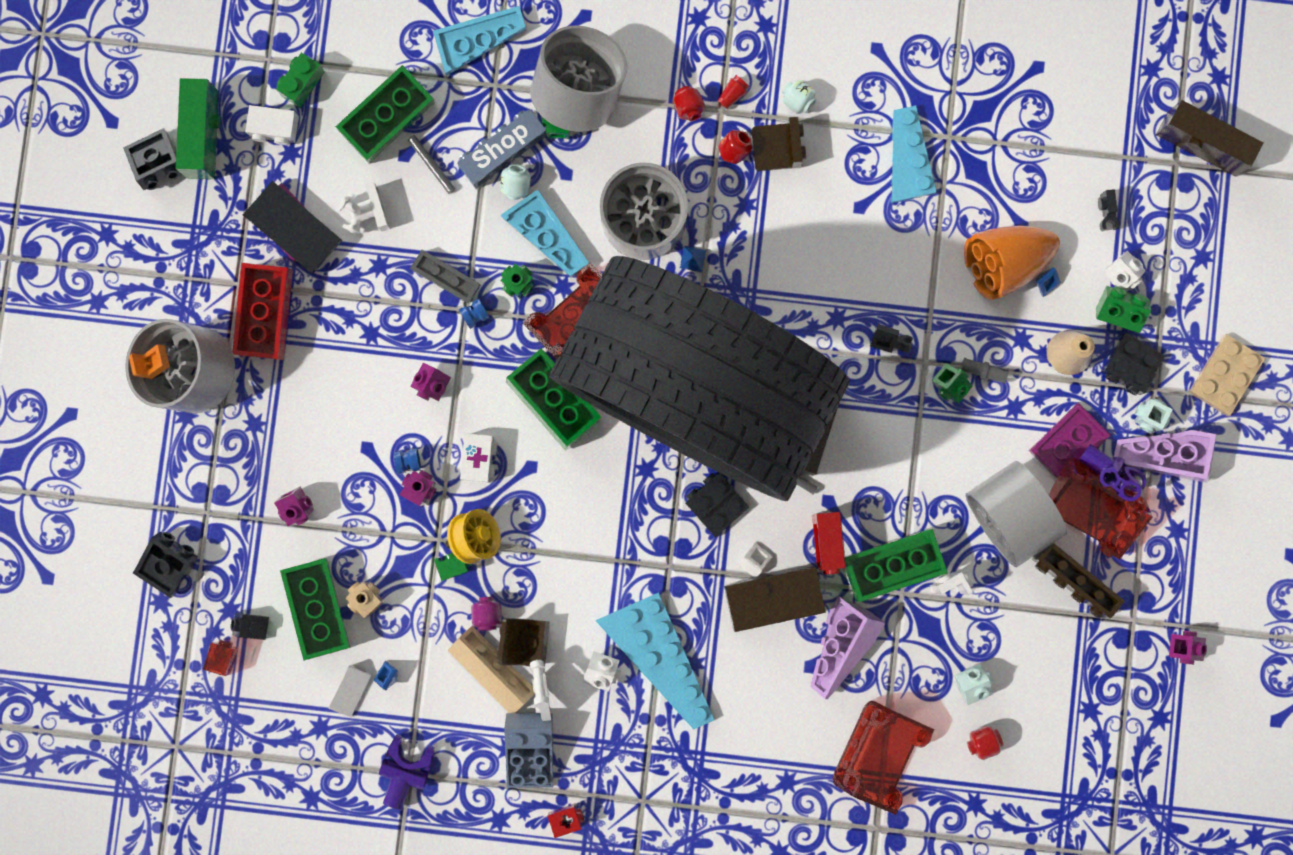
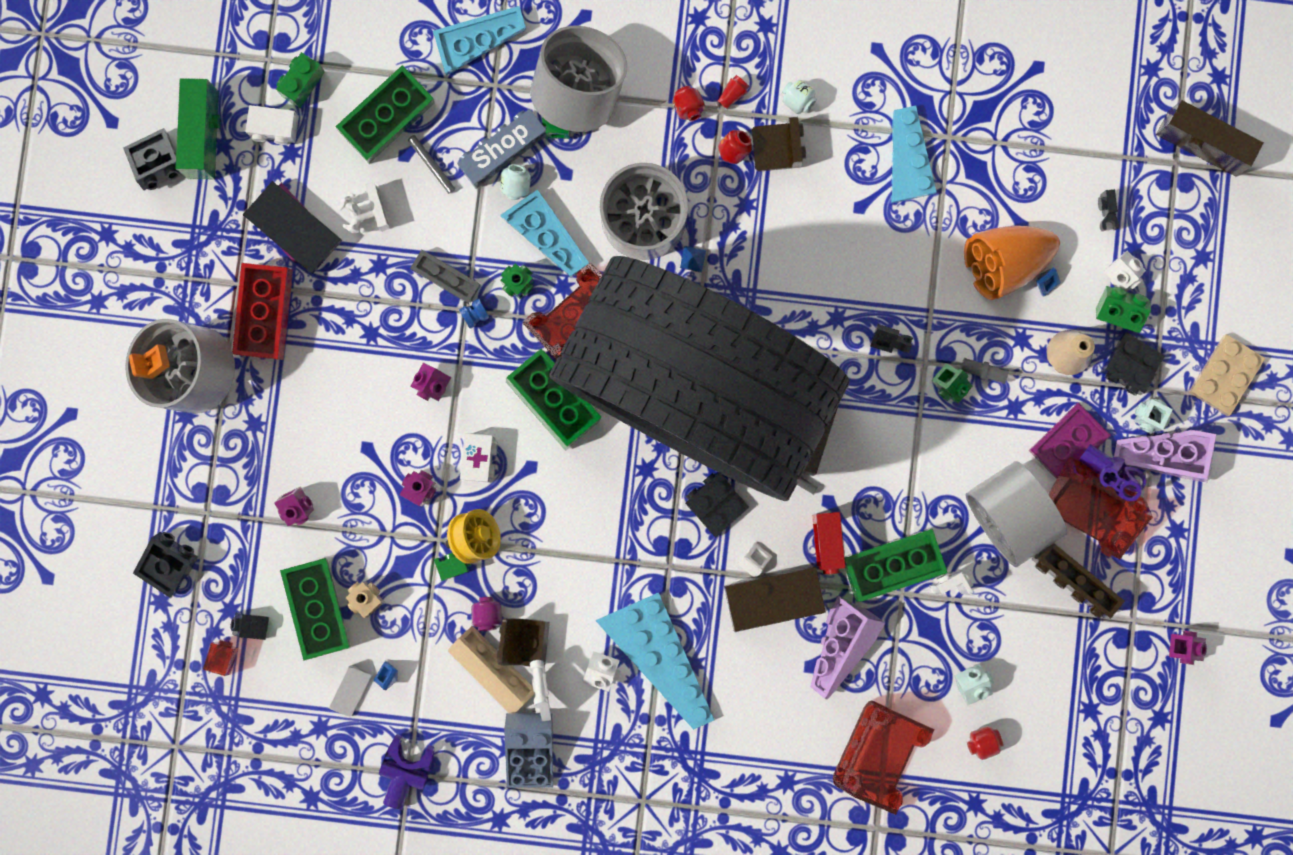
blue wheel [394,448,421,474] -> none
red brick [547,804,585,838] -> none

